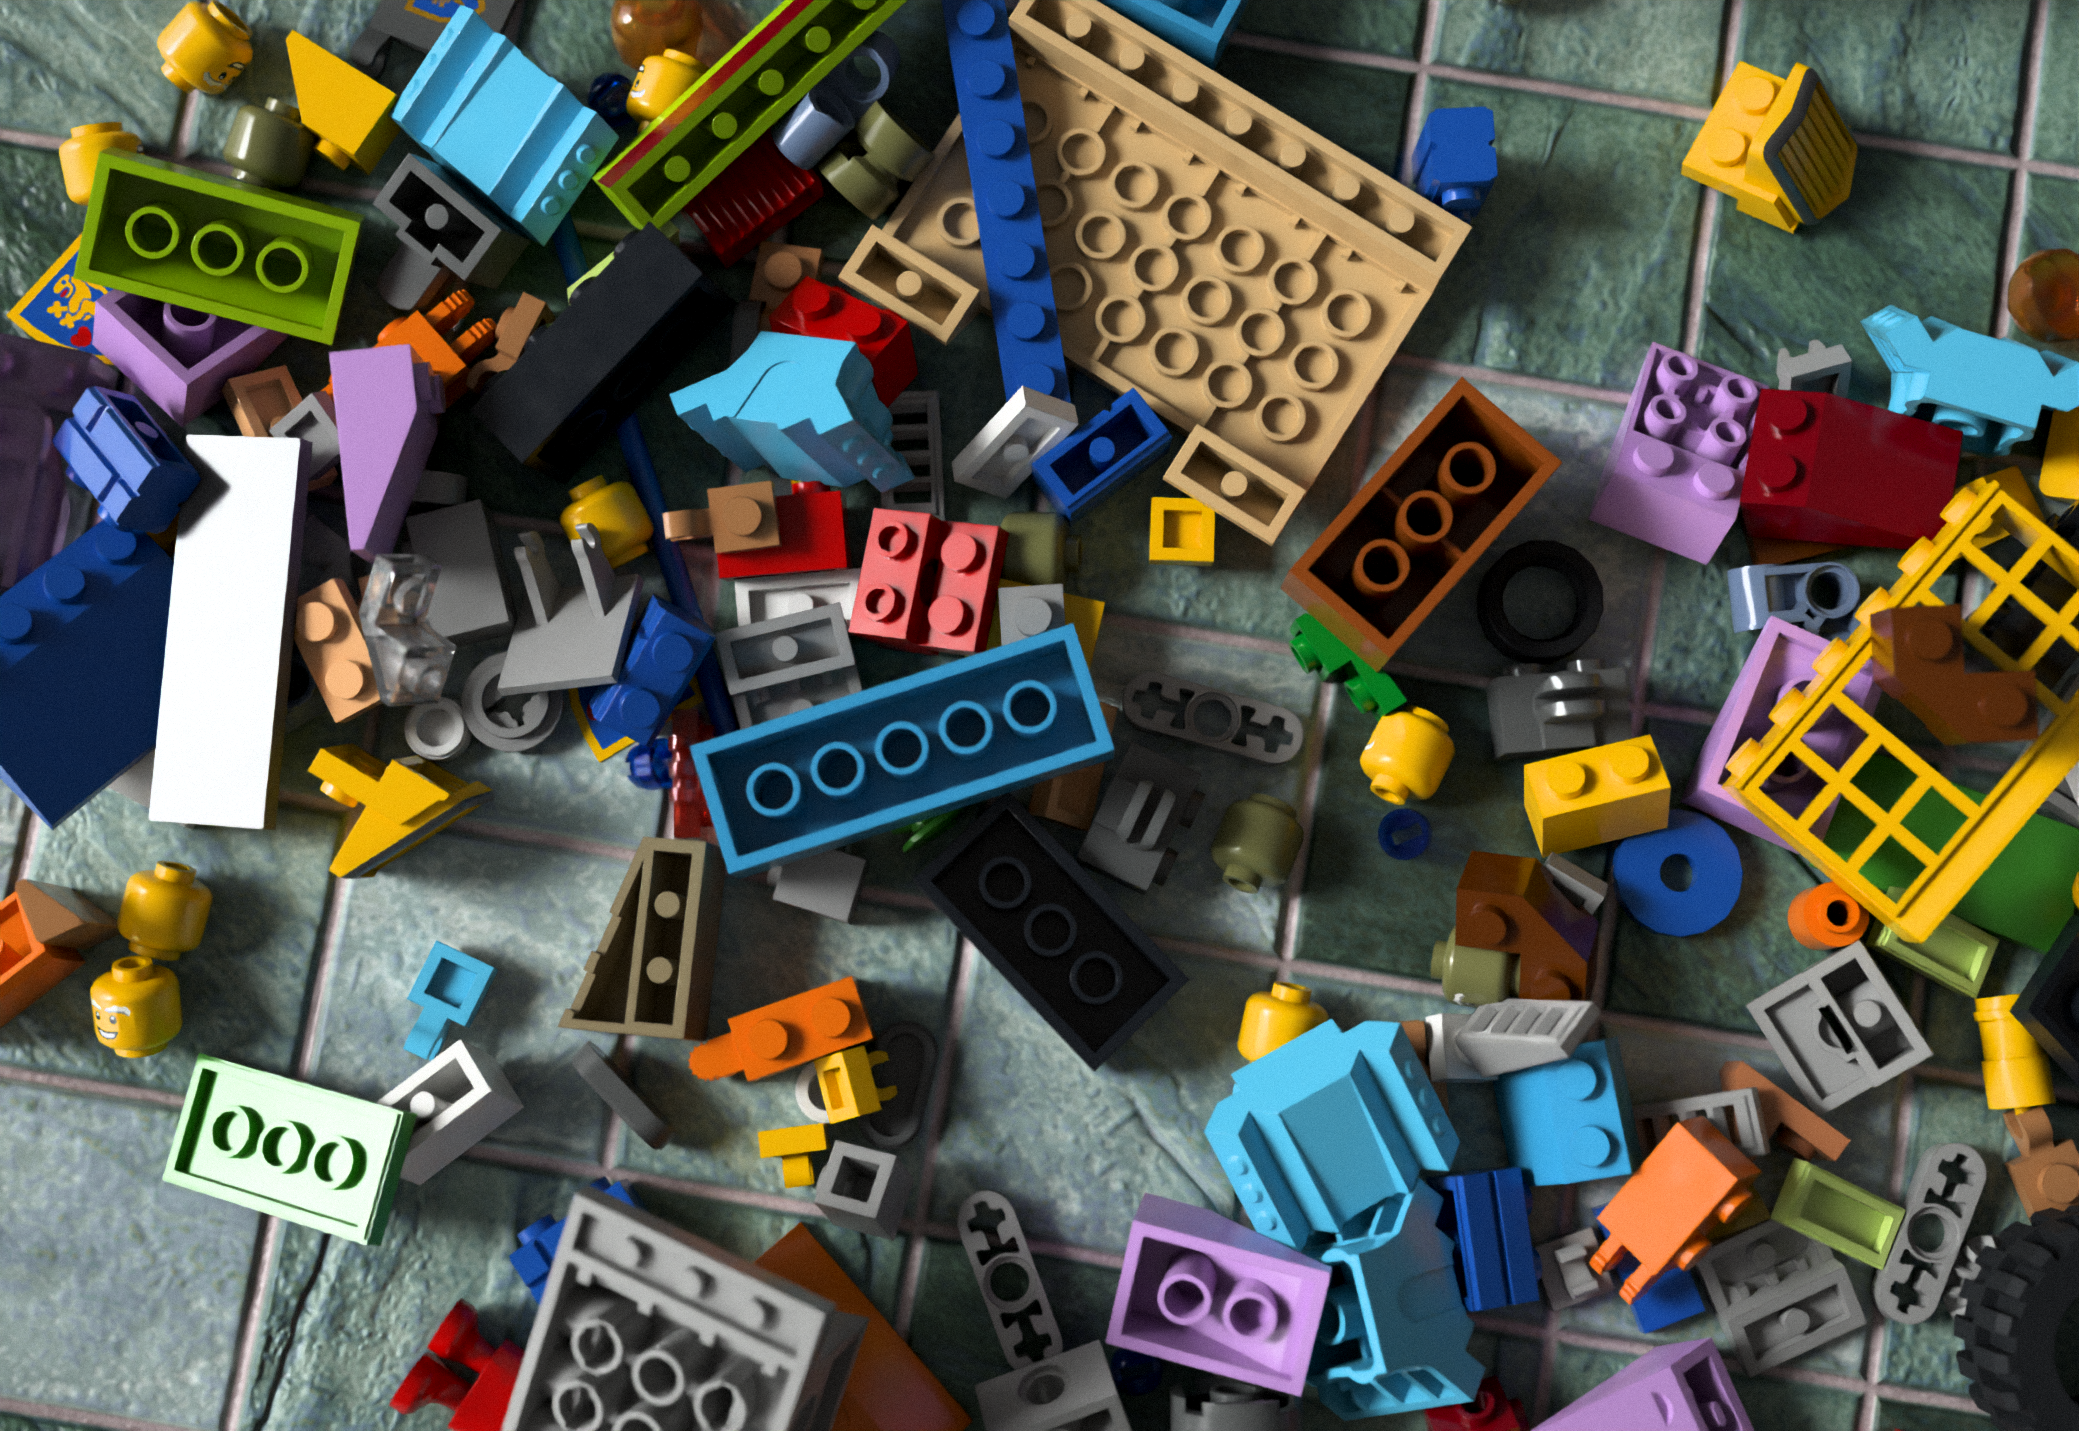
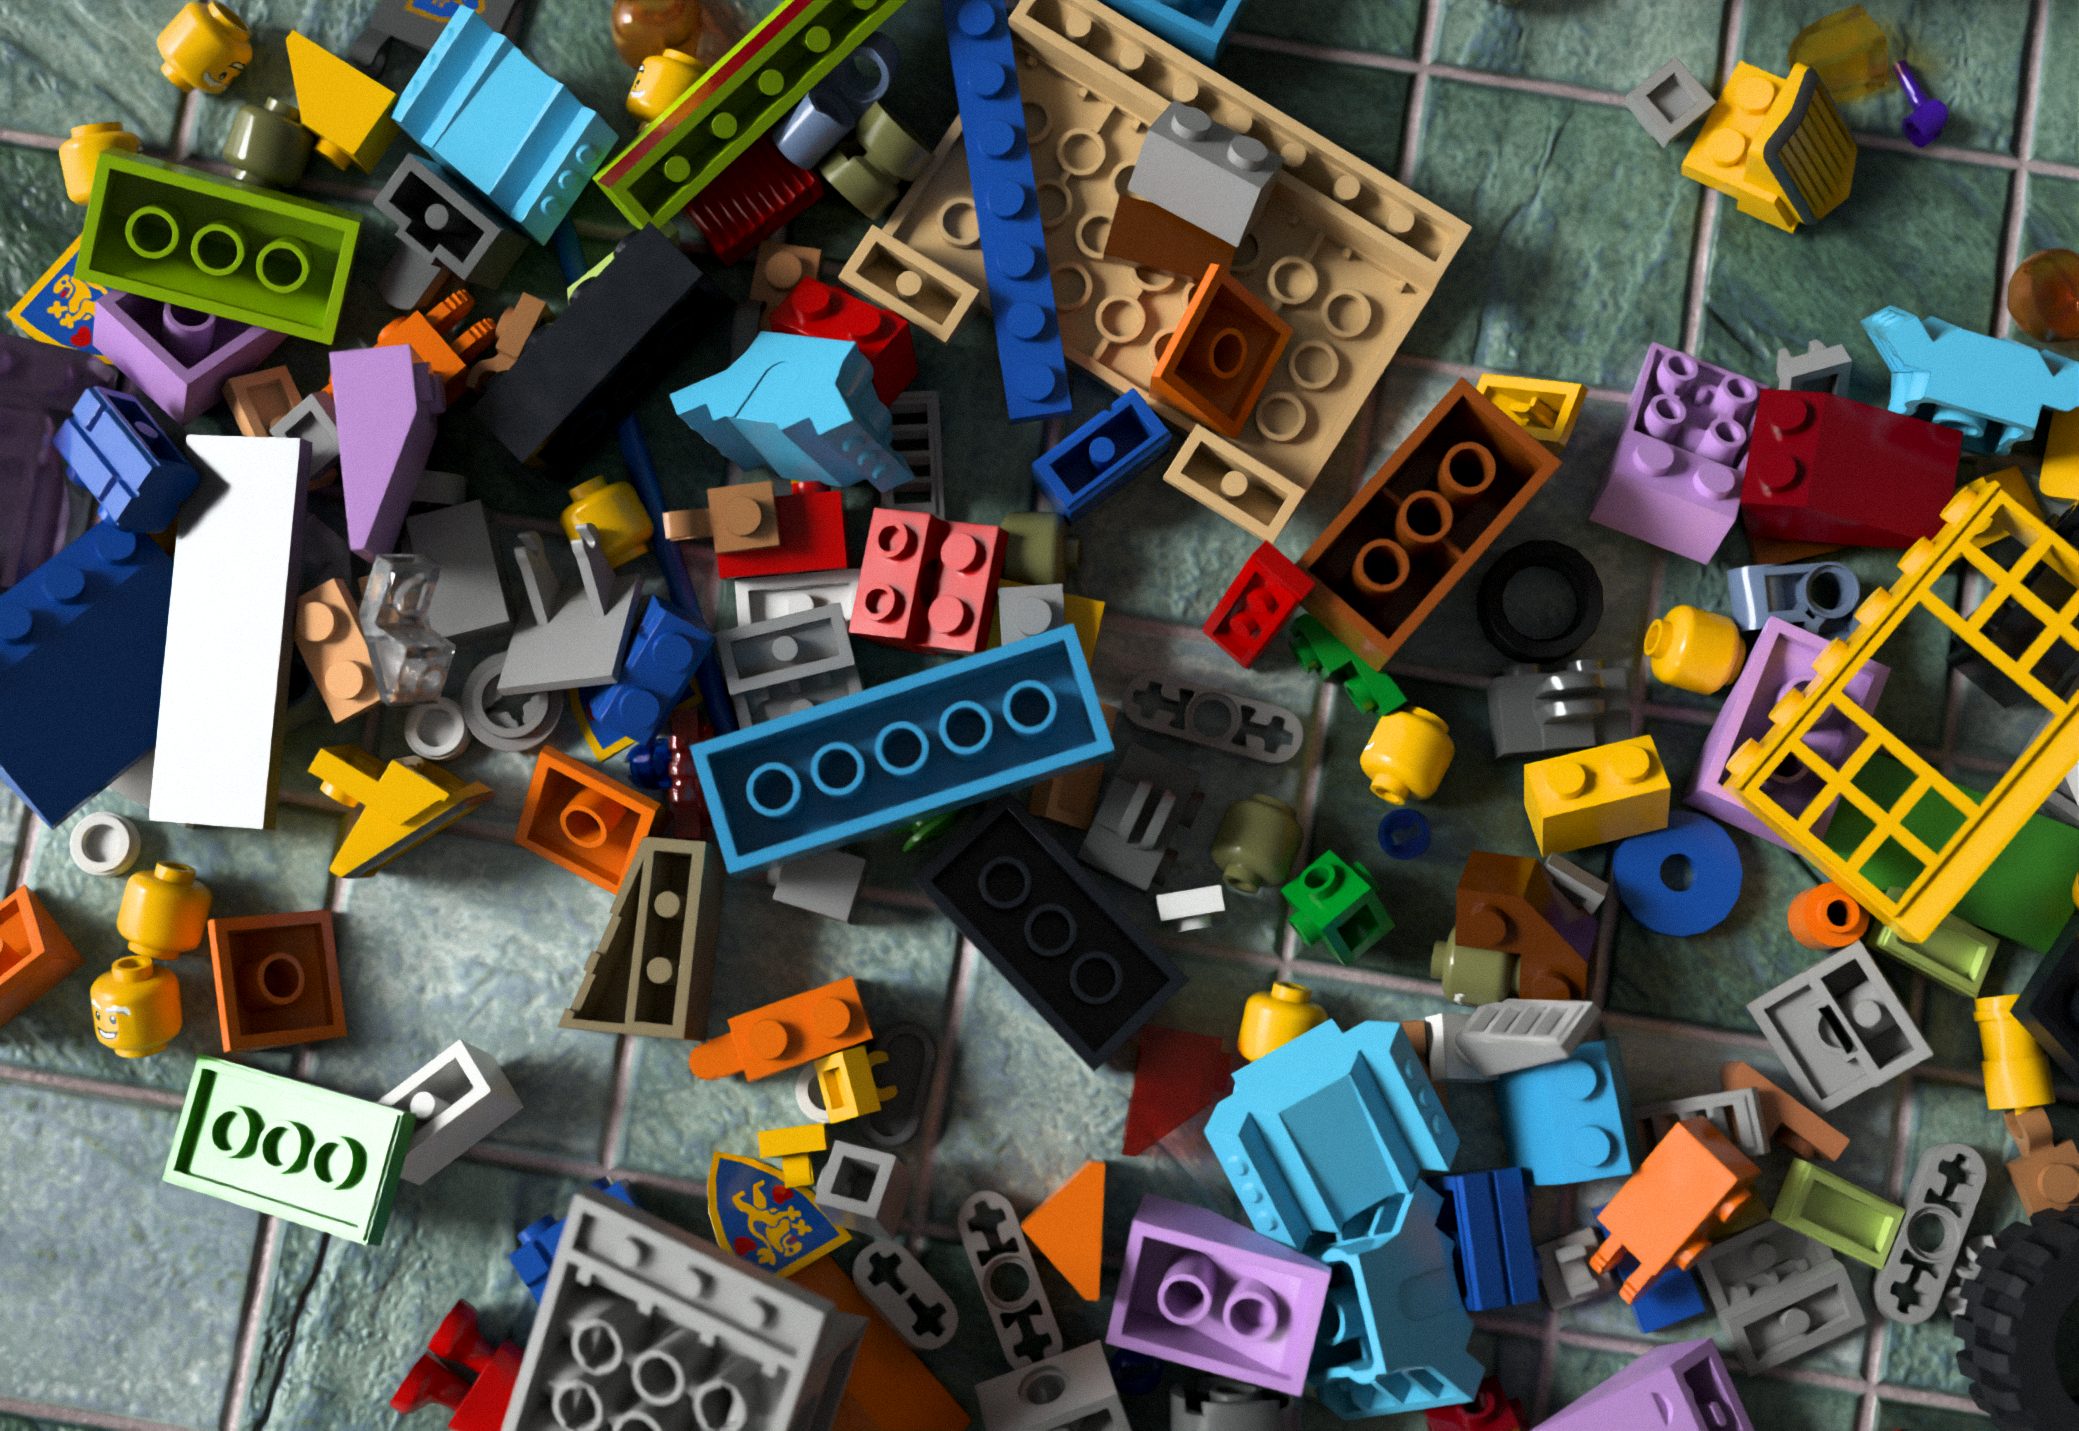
medium nougat slope [14,878,120,950] -> none
medium azure plate [403,940,498,1061] -> none
dark grey tile [571,1041,678,1150] -> none
hinge [587,72,633,127] -> none
white plate [951,386,1078,499] -> none
yellow tile [1149,497,1215,566] -> none
blue brick [1412,107,1498,225] -> none
reddish brown brick [1870,604,2039,745] -> none
none -> white tile [70,812,141,877]
none -> orange slope [207,909,347,1053]
none -> orange slope [513,744,673,895]
none -> sticker [707,1151,853,1279]
none -> light grey beam [852,1240,958,1352]
none -> orange slope [1021,1159,1105,1301]
none -> reddish brown tile [1103,194,1236,285]
none -> clear red slope [1120,1024,1231,1157]
none -> light grey brick [1127,100,1286,248]
none -> orange slope [1149,263,1294,439]
none -> white plate [1154,884,1225,934]
none -> red tile [1202,540,1316,670]
none -> green brick [1280,849,1395,968]
none -> yellow slope [1476,374,1588,457]
none -> light grey tile [1623,56,1716,148]
none -> yellow head [1644,604,1746,695]
none -> clear yellow brick [1787,4,1888,103]
none -> dark purple hand [1892,60,1948,148]

